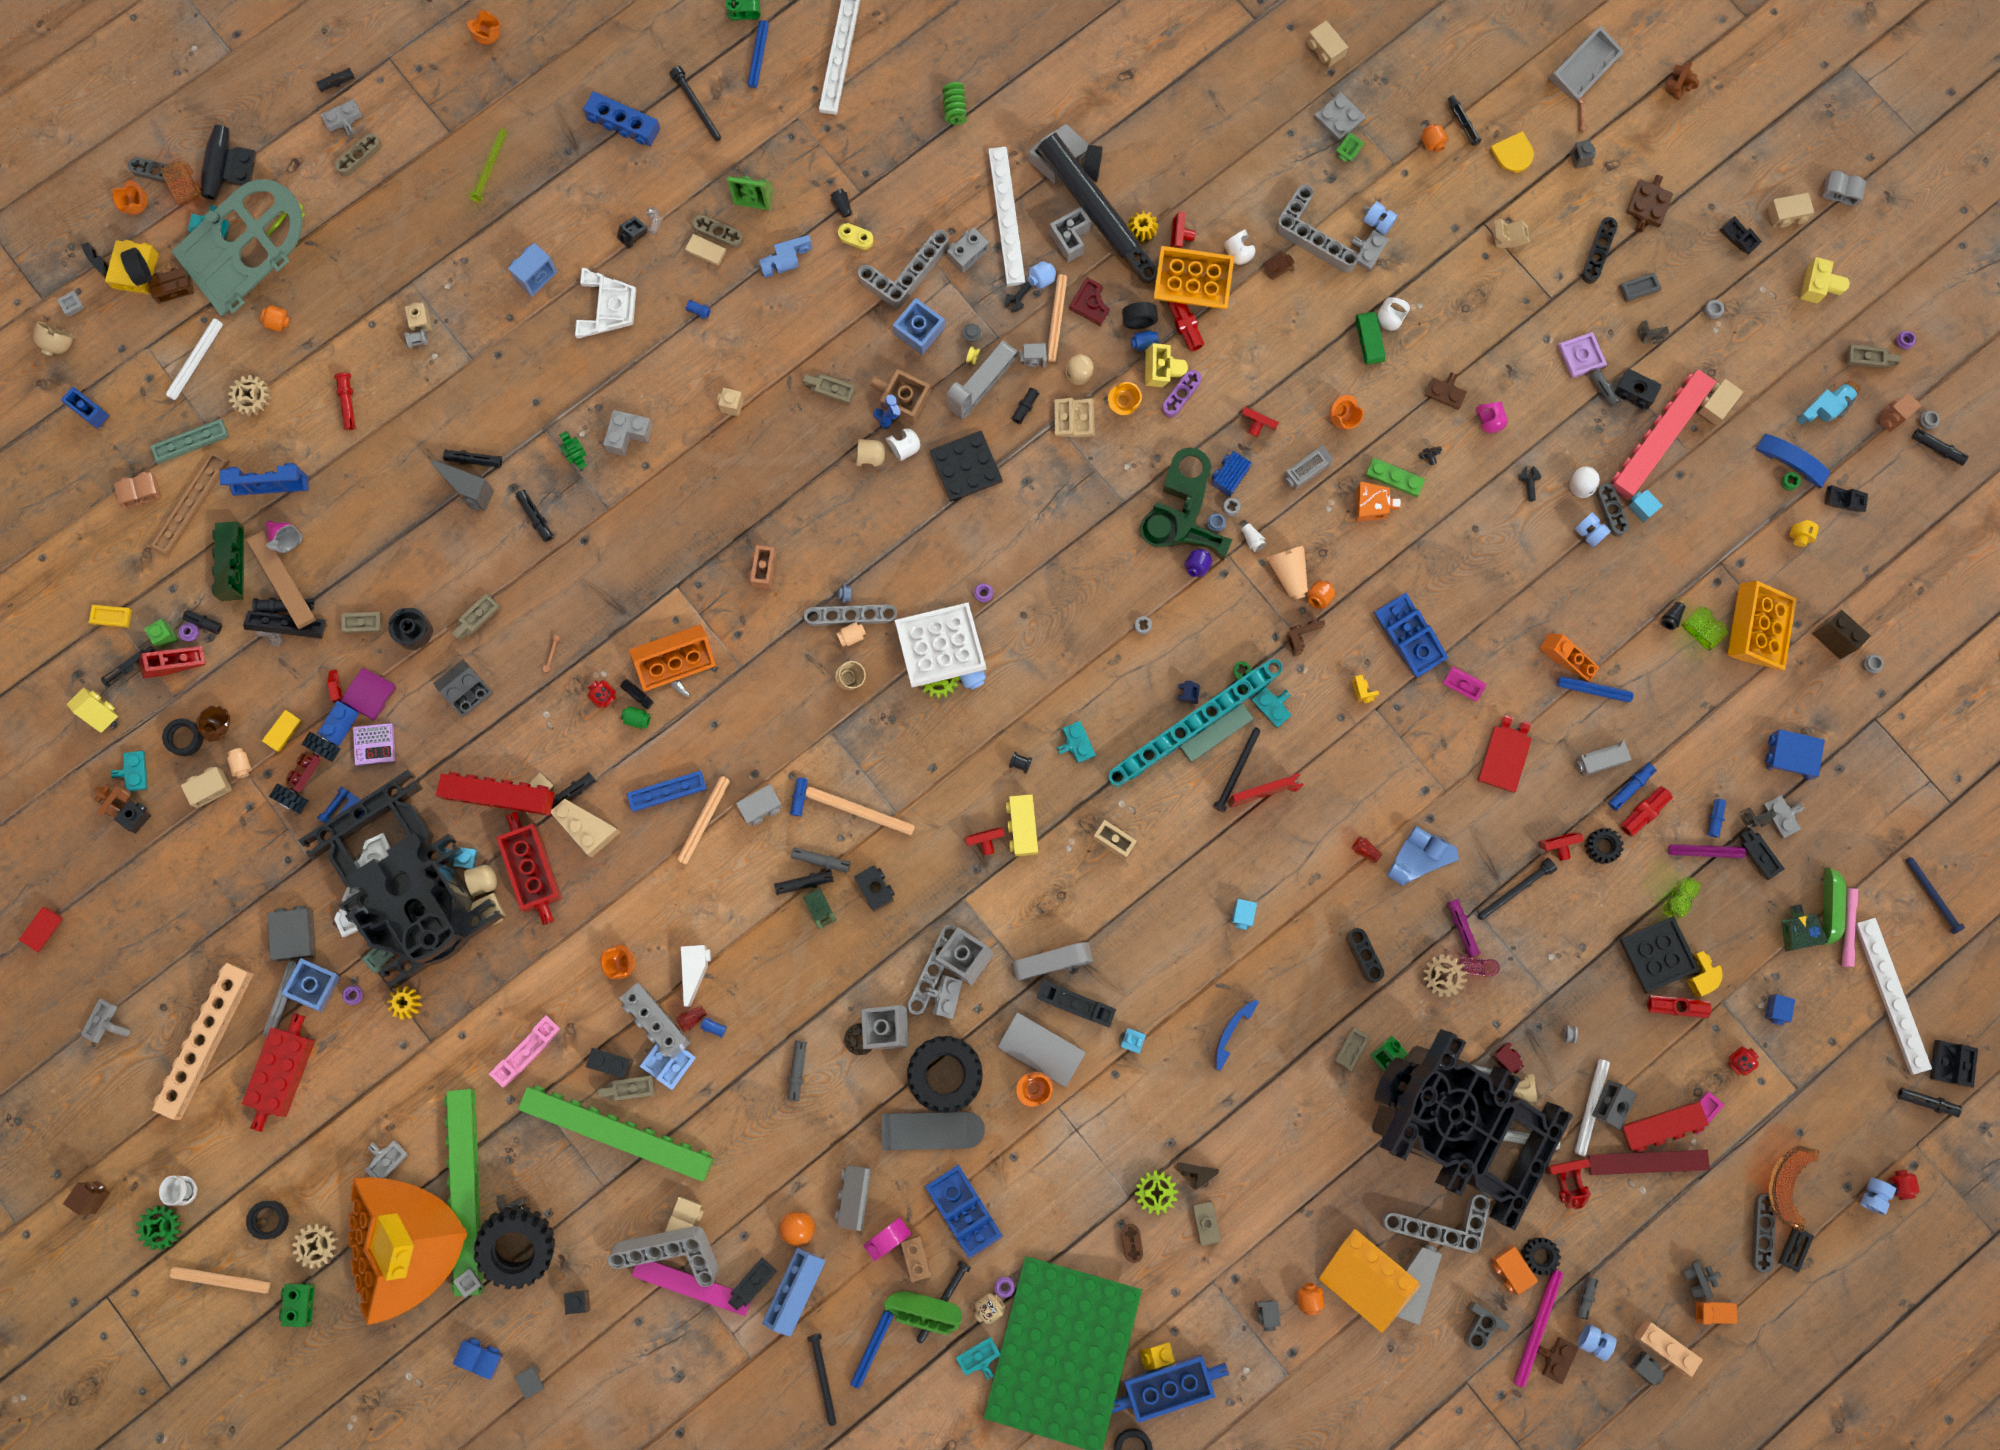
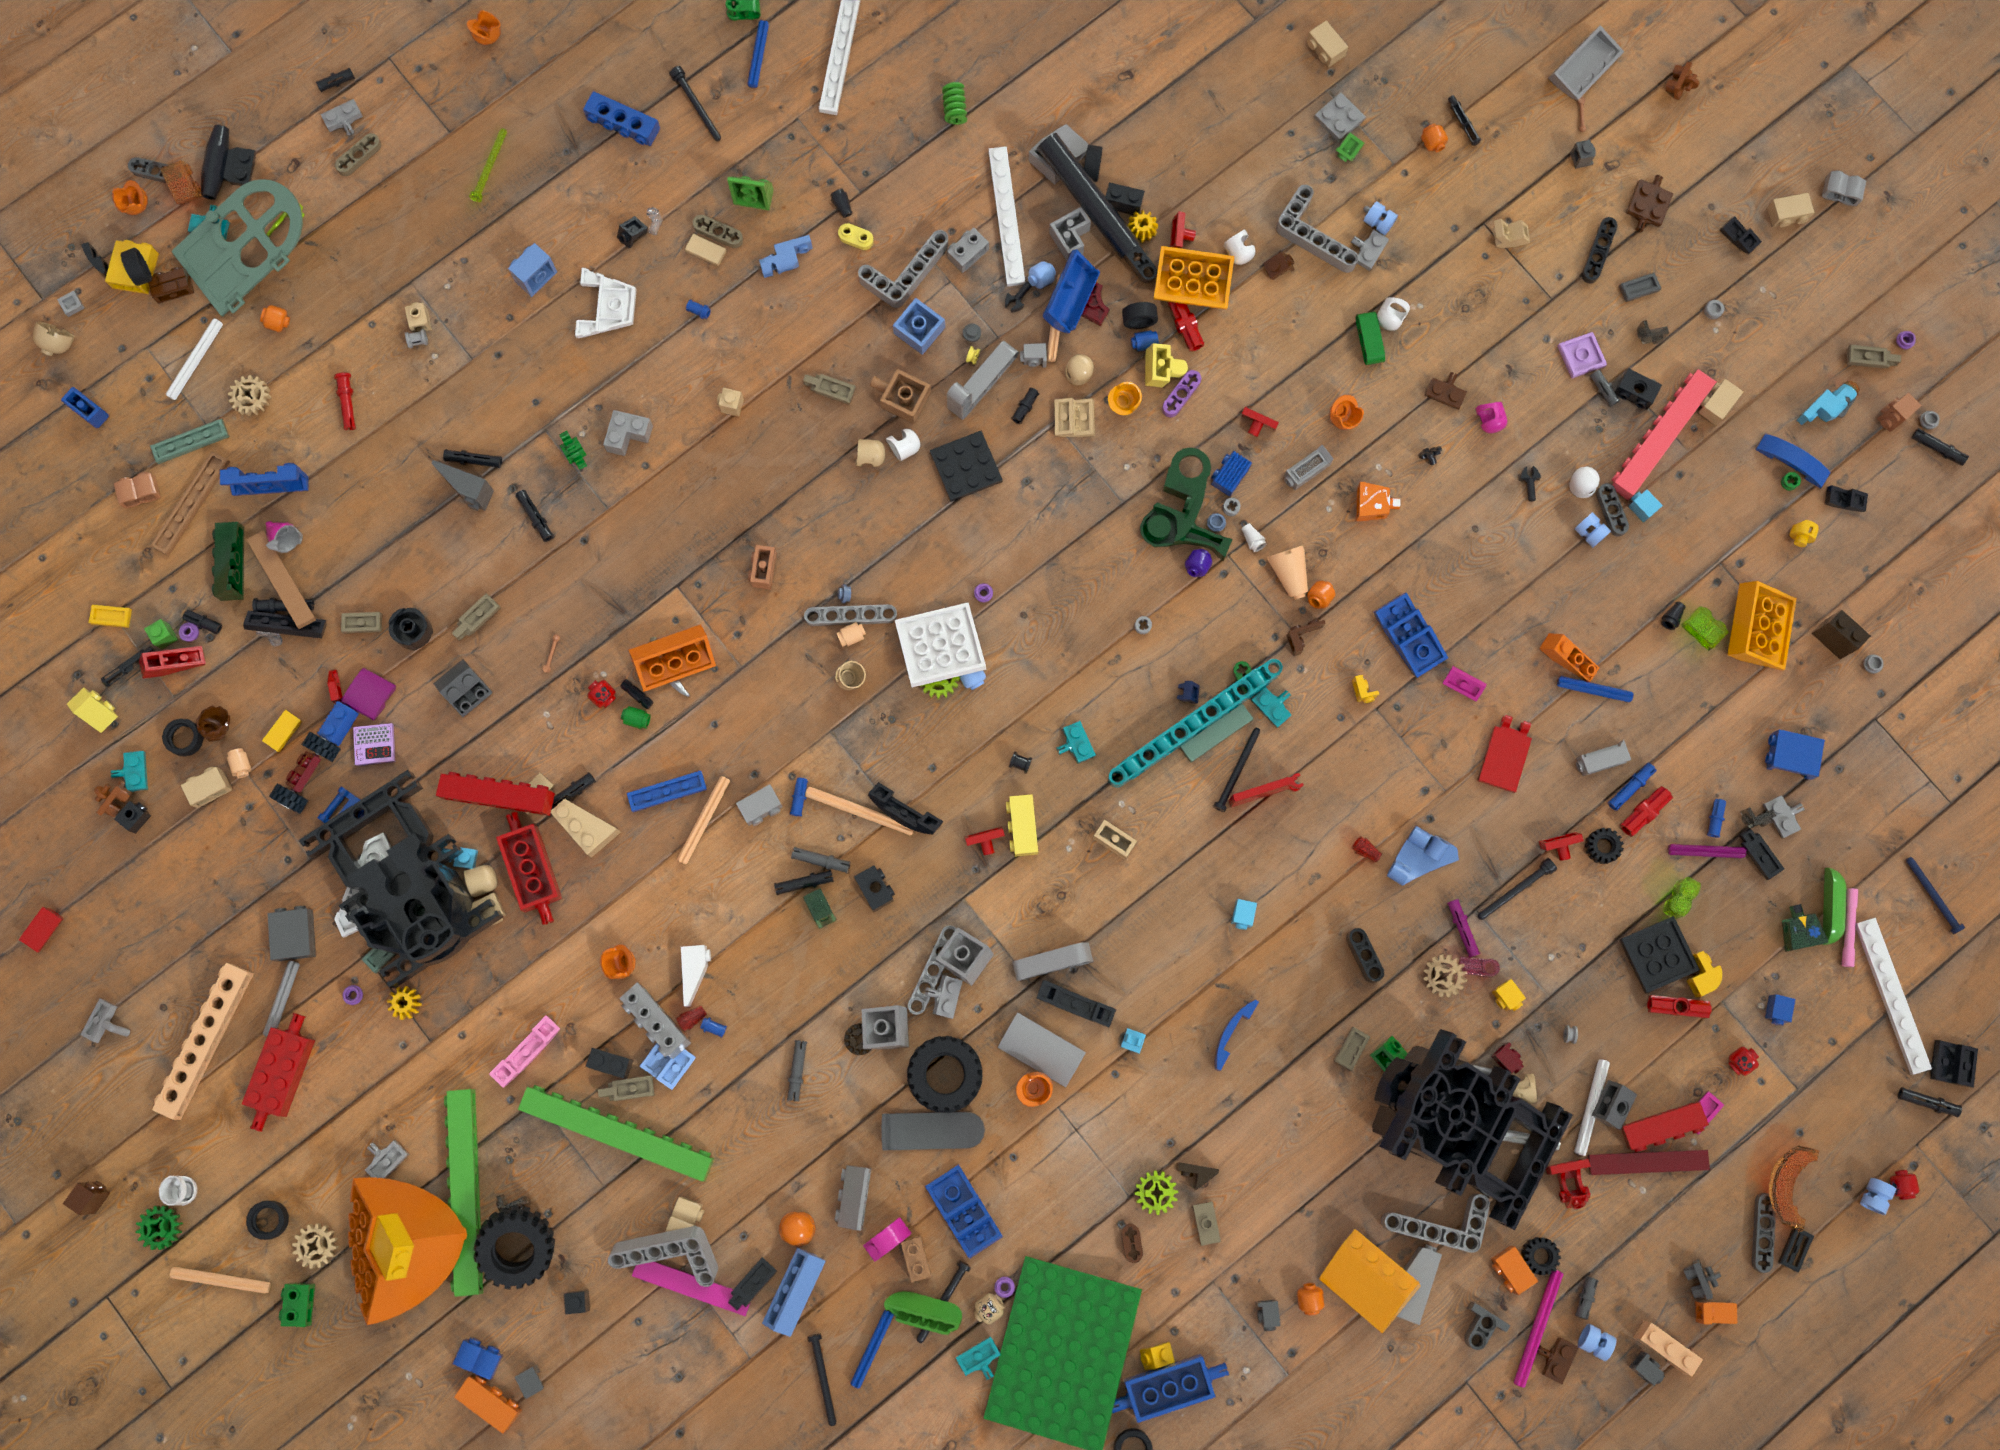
medium blue brick [282,958,341,1013] -> none
light grey tile [453,1268,483,1298] -> none
blue piece [873,395,901,429] -> none
bright green plate [1365,457,1425,498] -> none
yellow tile [1490,131,1534,173] -> none
light yellow brick [1800,257,1849,304] -> none
none -> orange brick [454,1374,522,1434]
none -> black slope [868,782,943,835]
none -> blue container [1043,249,1100,333]
none -> black brick [1105,182,1145,215]
none -> yellow brick [1492,979,1526,1011]

